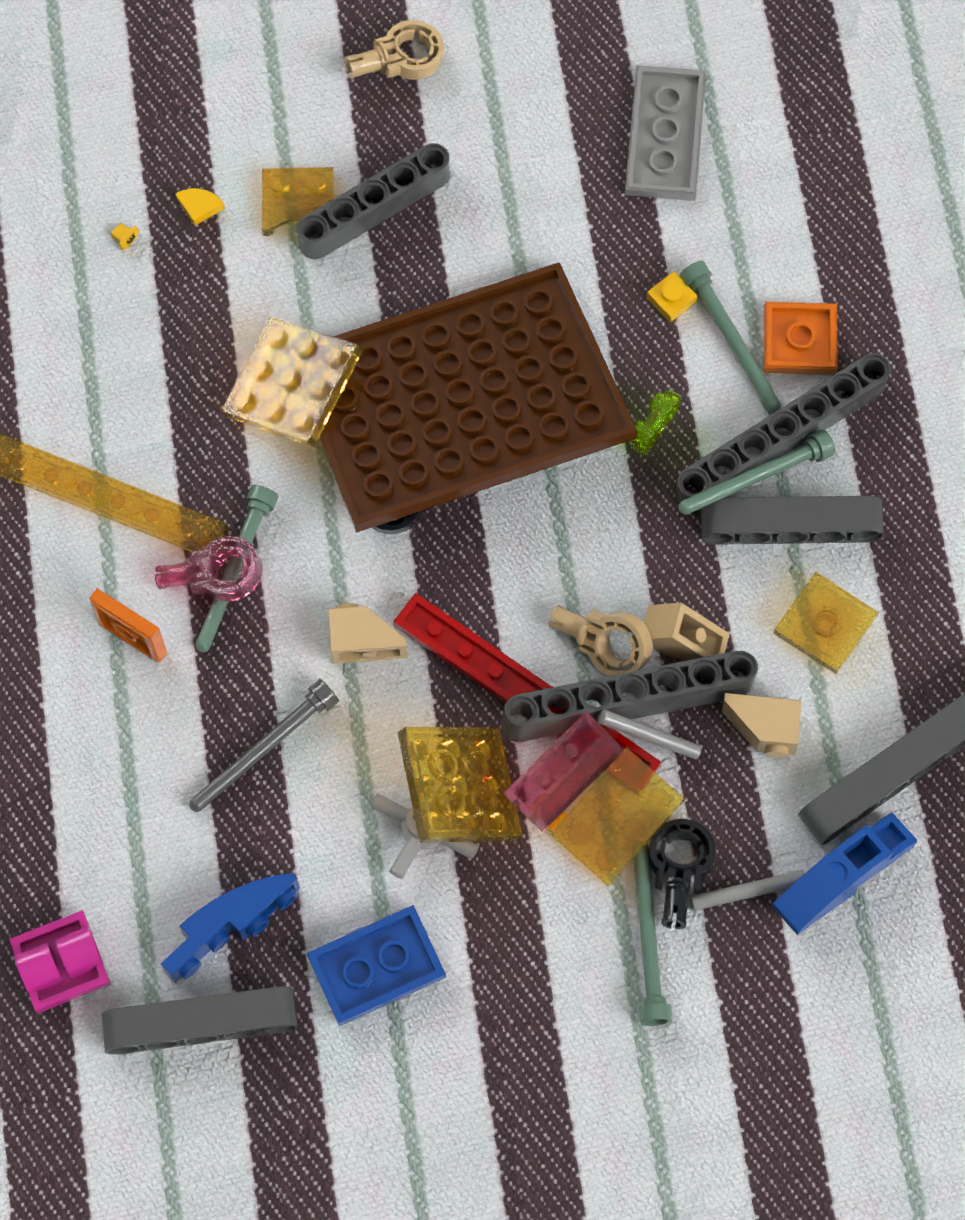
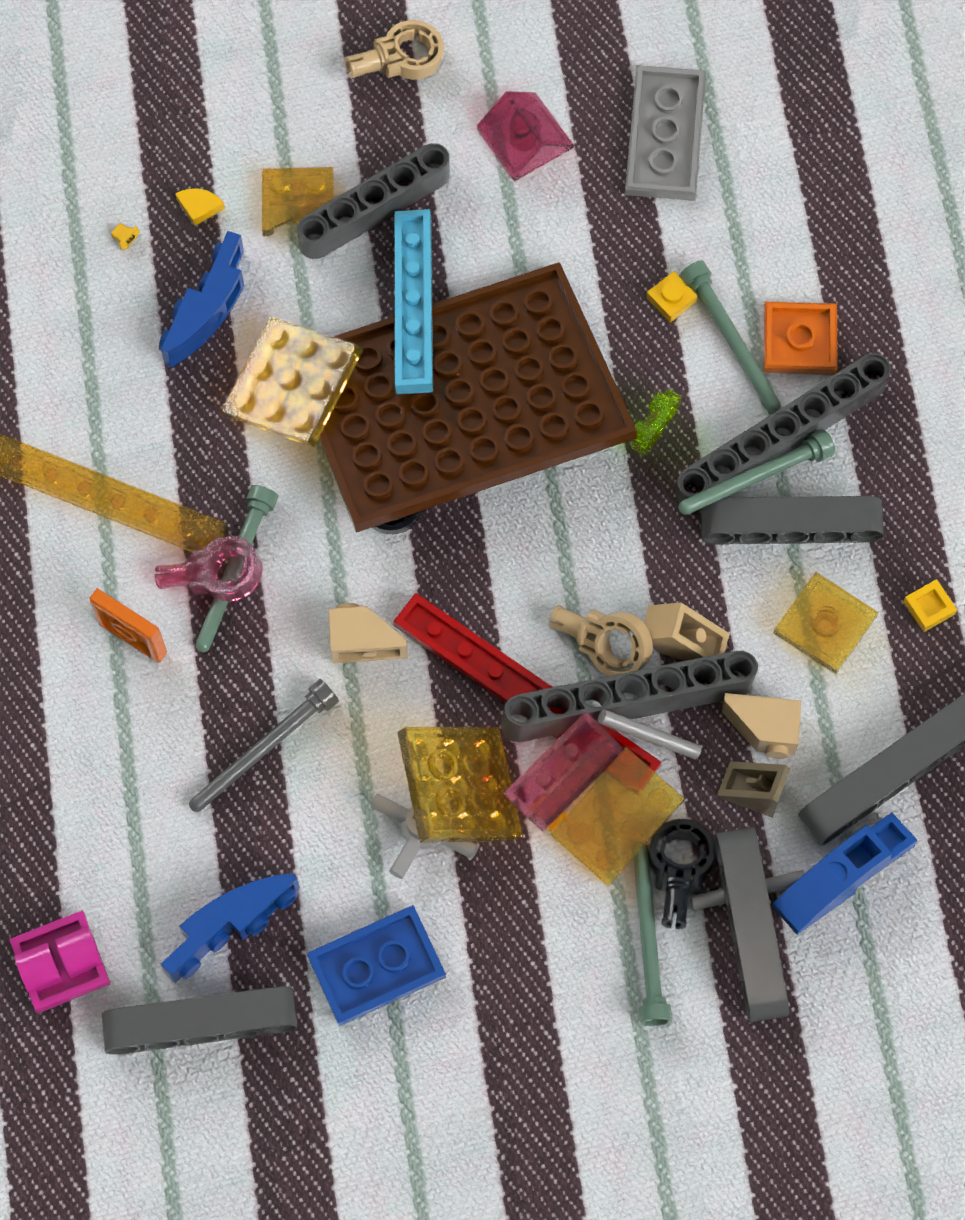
none -> blue slope [159,231,244,367]
none -> medium azure plate [395,209,433,394]
none -> clear pink slope [477,91,574,182]
none -> dark grey beam [715,827,789,1023]
none -> dark tan slope [717,761,790,818]
none -> yellow plate [903,579,957,632]

